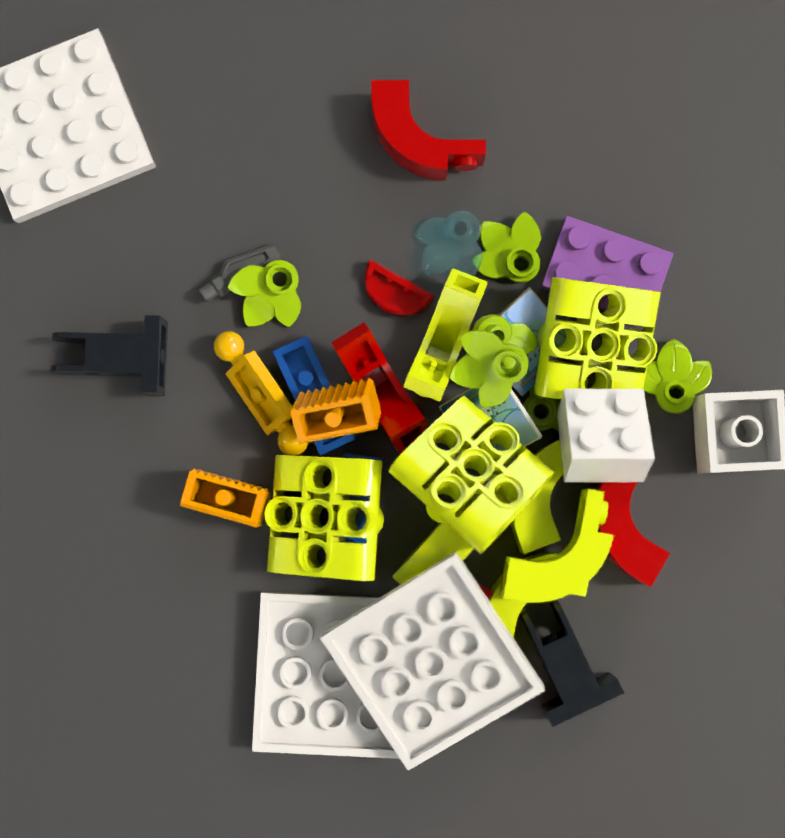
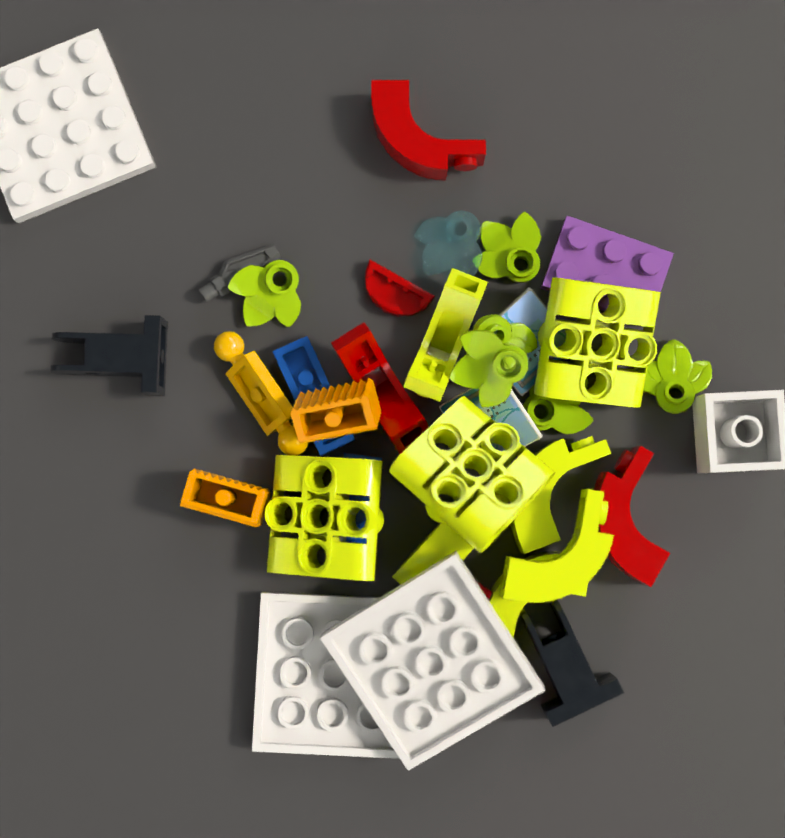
white brick [557,389,655,482] -> none

